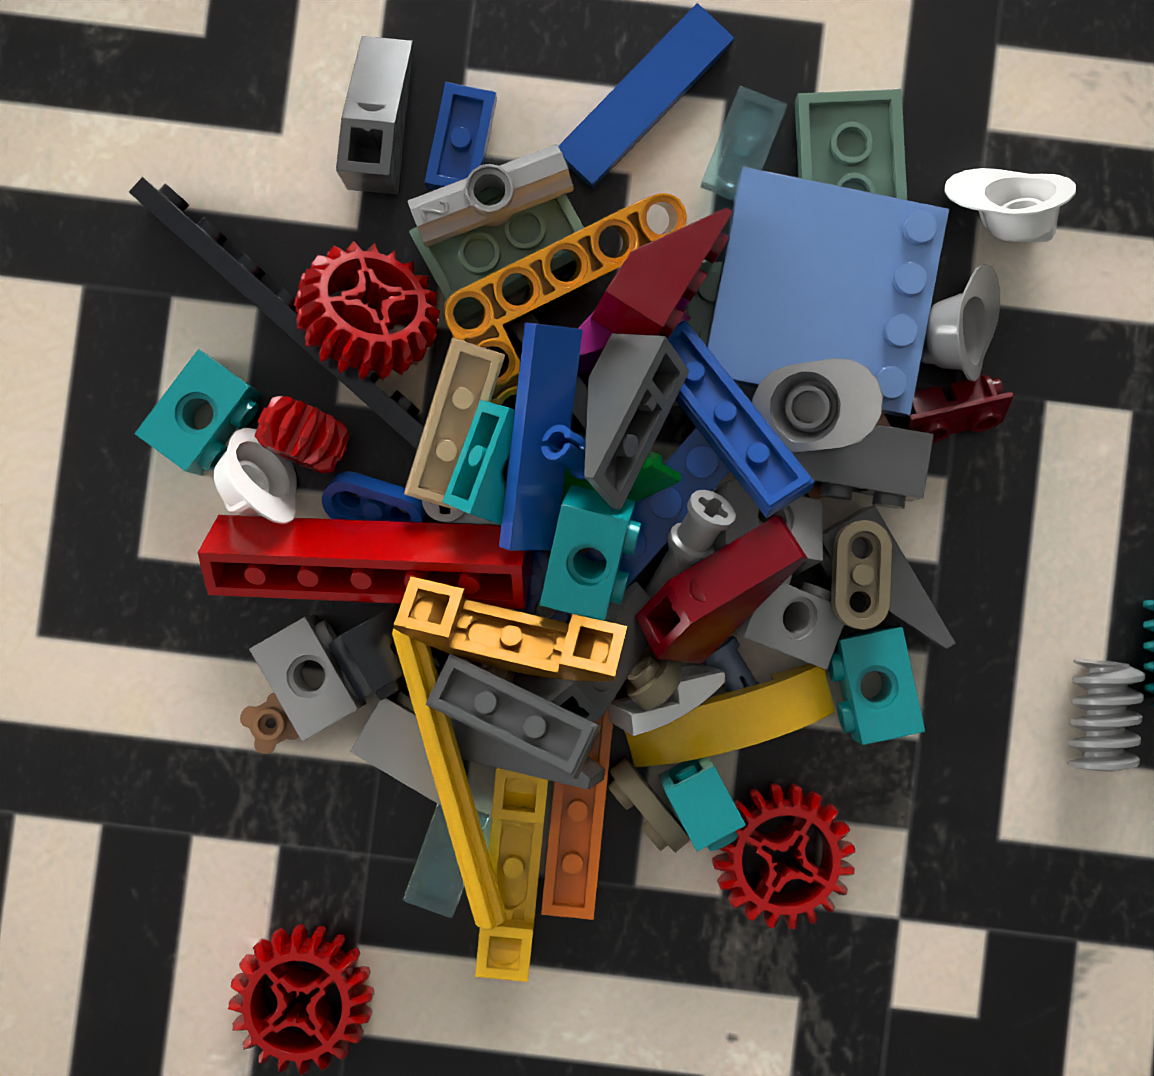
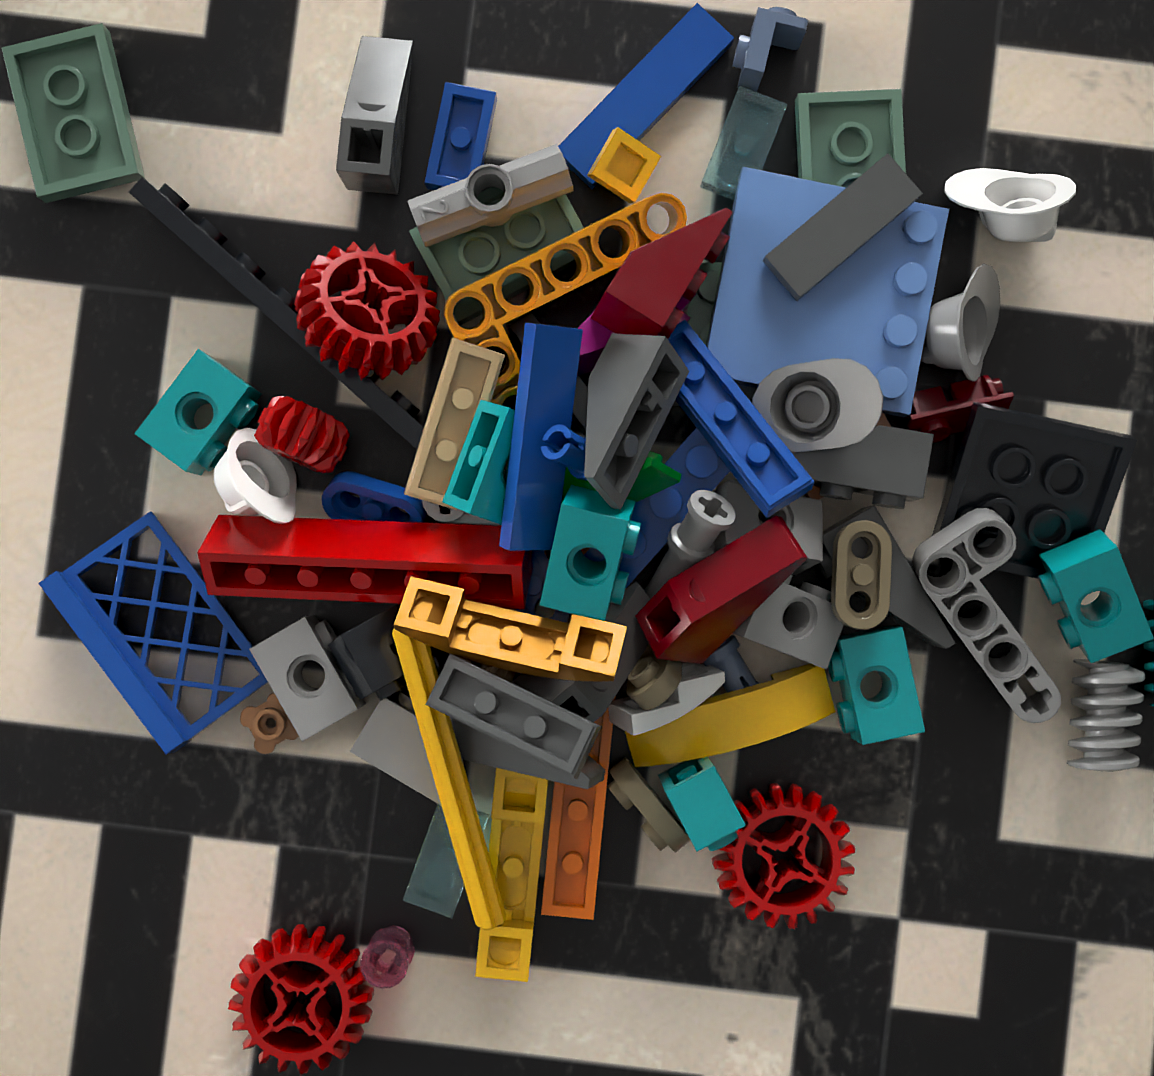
none -> sand green plate [2,23,145,203]
none -> blue fence [38,511,268,754]
none -> clear pink bush [360,925,415,989]
none -> yellow plate [587,127,661,204]
none -> sand blue bracket [732,7,809,92]
none -> dark grey tile [763,153,923,301]
none -> light grey beam [912,508,1061,723]
none -> black plate [932,401,1137,579]
none -> teal brick [1038,529,1154,663]

